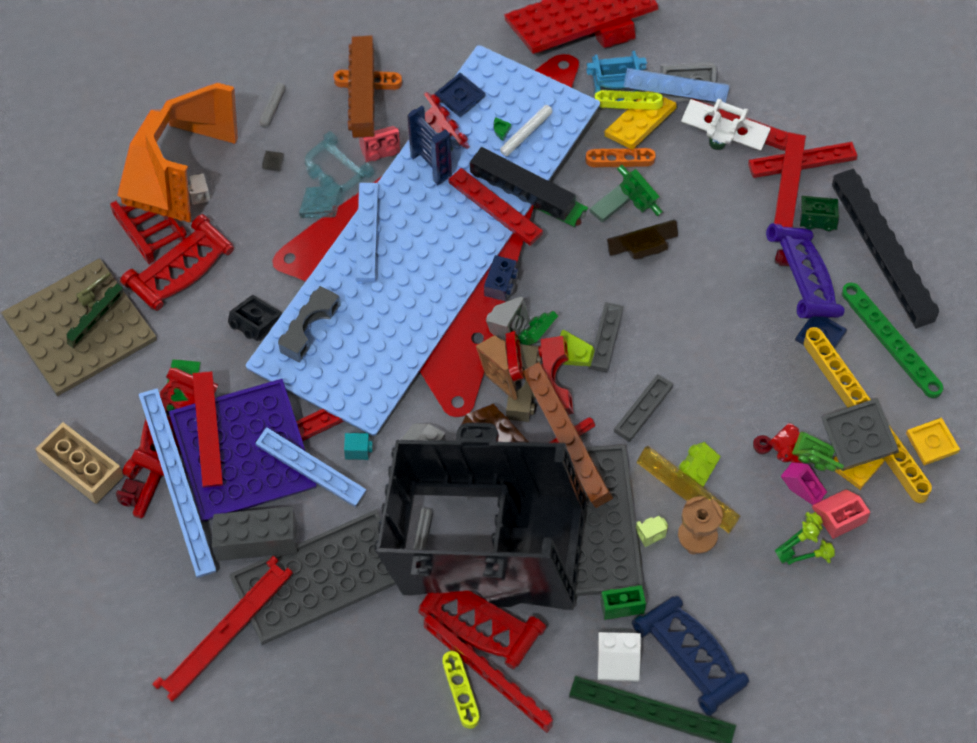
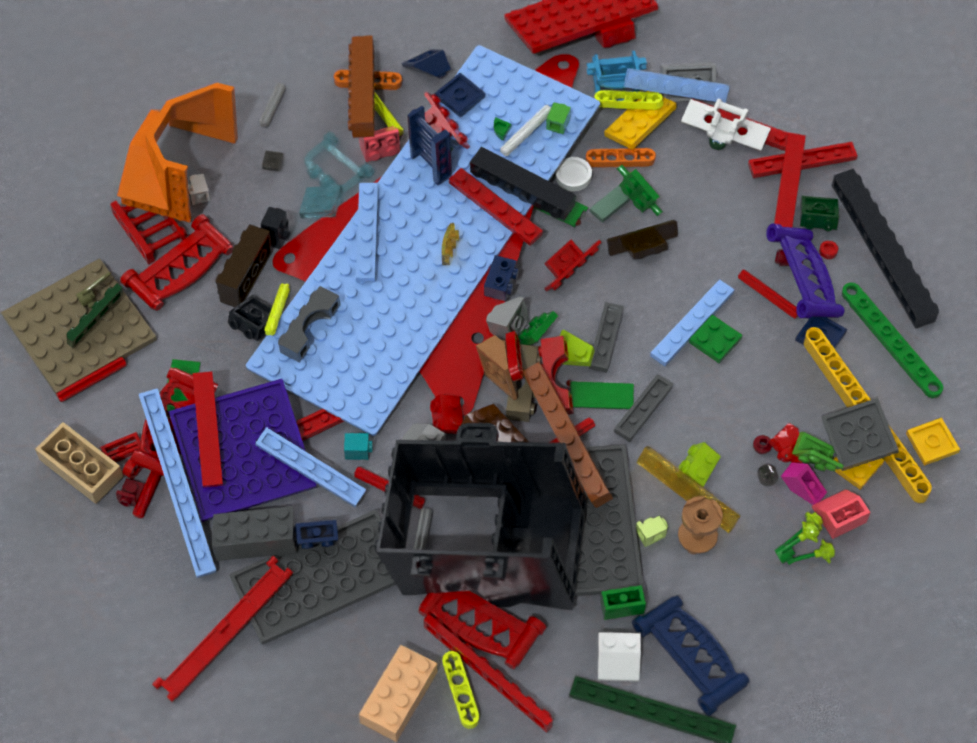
none -> red axle [56,357,127,402]
none -> red tile [100,432,140,462]
none -> dark brown brick [215,224,273,307]
none -> black brick [261,207,290,249]
none -> neon yellow axle [264,283,290,336]
none -> dark blue brick [295,520,338,549]
none -> red axle [354,467,426,509]
none -> light nougat brick [359,645,438,742]
none -> neon yellow axle [374,91,404,136]
none -> dark blue slope [401,49,451,78]
none -> red bracket [430,394,463,434]
none -> clear yellow slope [442,223,459,265]
none -> red bracket [544,239,602,292]
none -> bright green brick [546,102,571,134]
none -> white piece [556,157,592,191]
none -> green piece [566,378,634,409]
none -> light blue plate [650,279,735,366]
none -> green plate [689,315,743,364]
none -> red axle [738,269,798,319]
none -> clear smoke piece [757,464,778,486]
none -> red tile [819,240,838,259]

